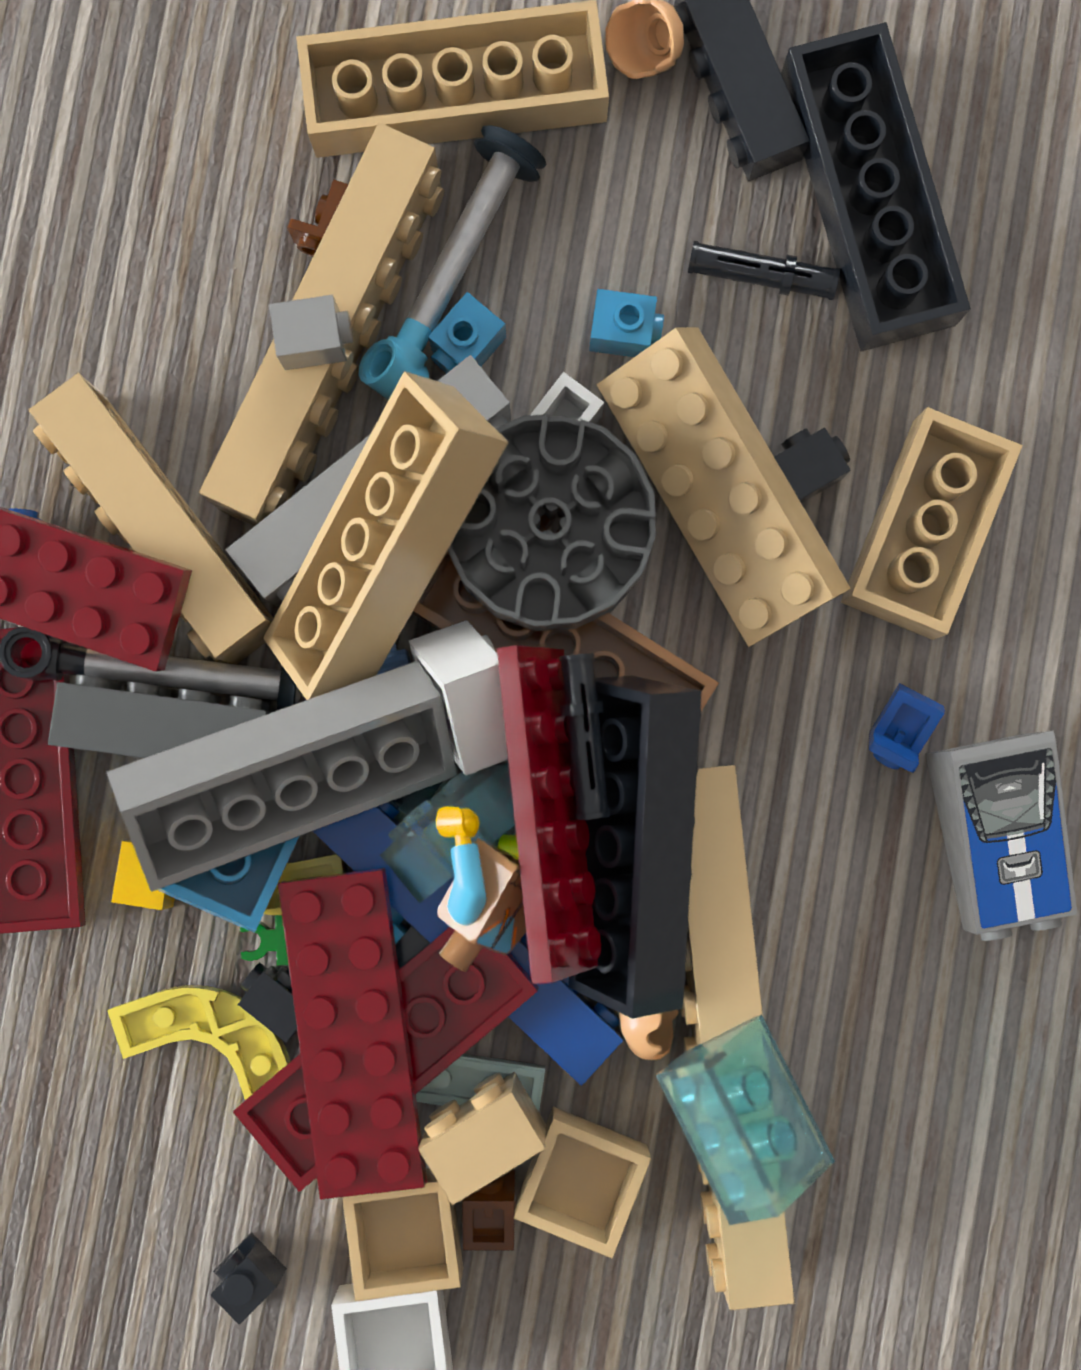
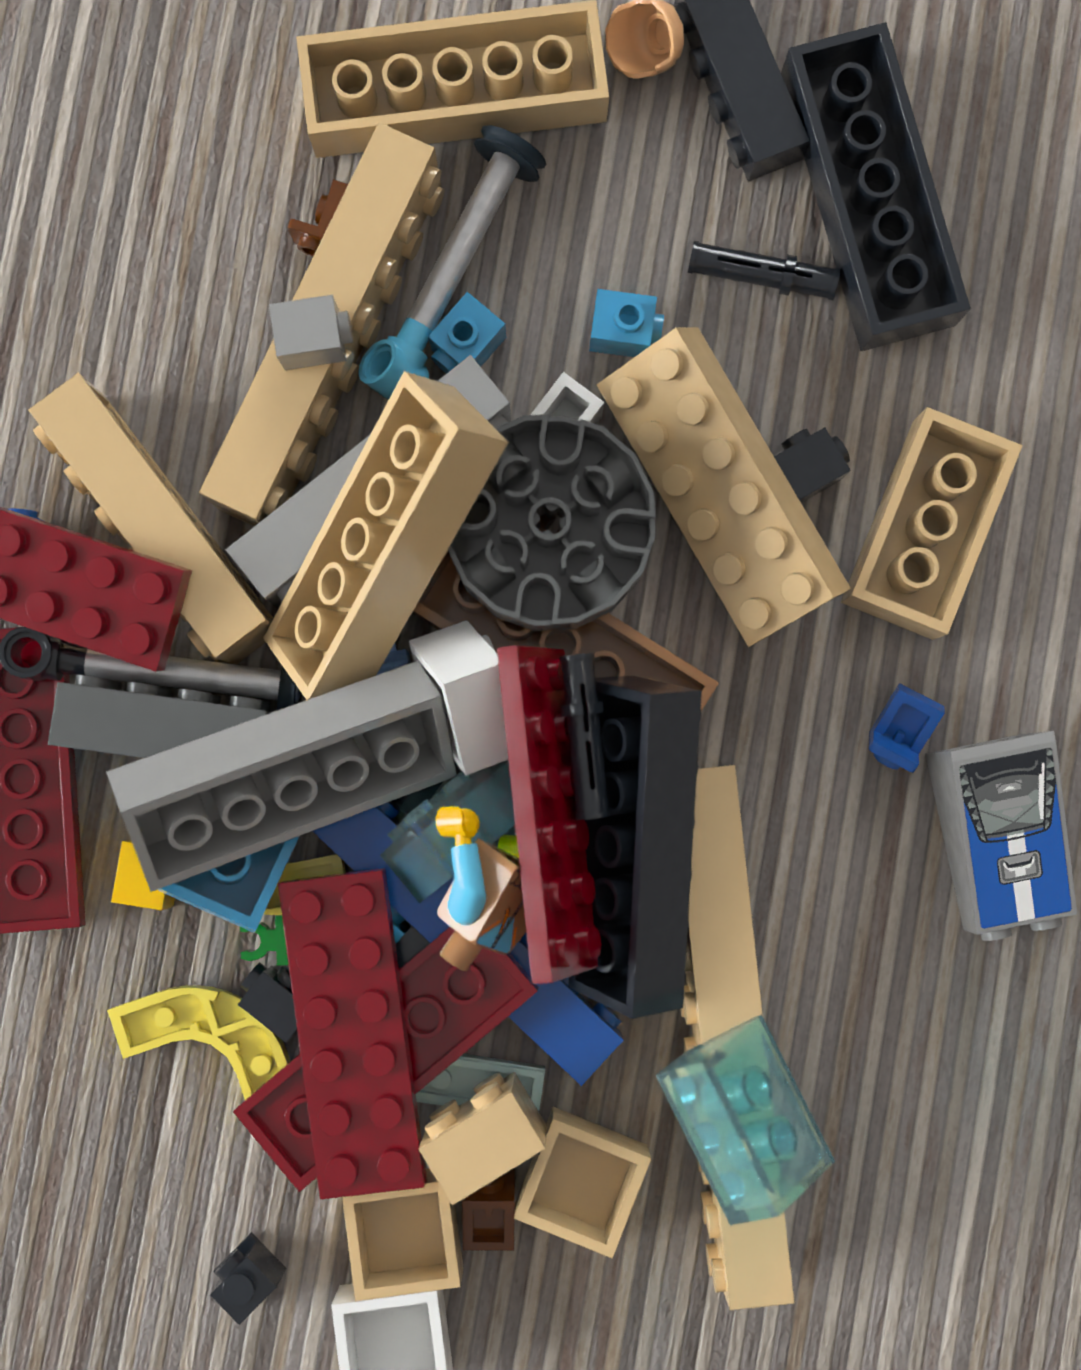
light nougat hair [619,1010,679,1060] -> none

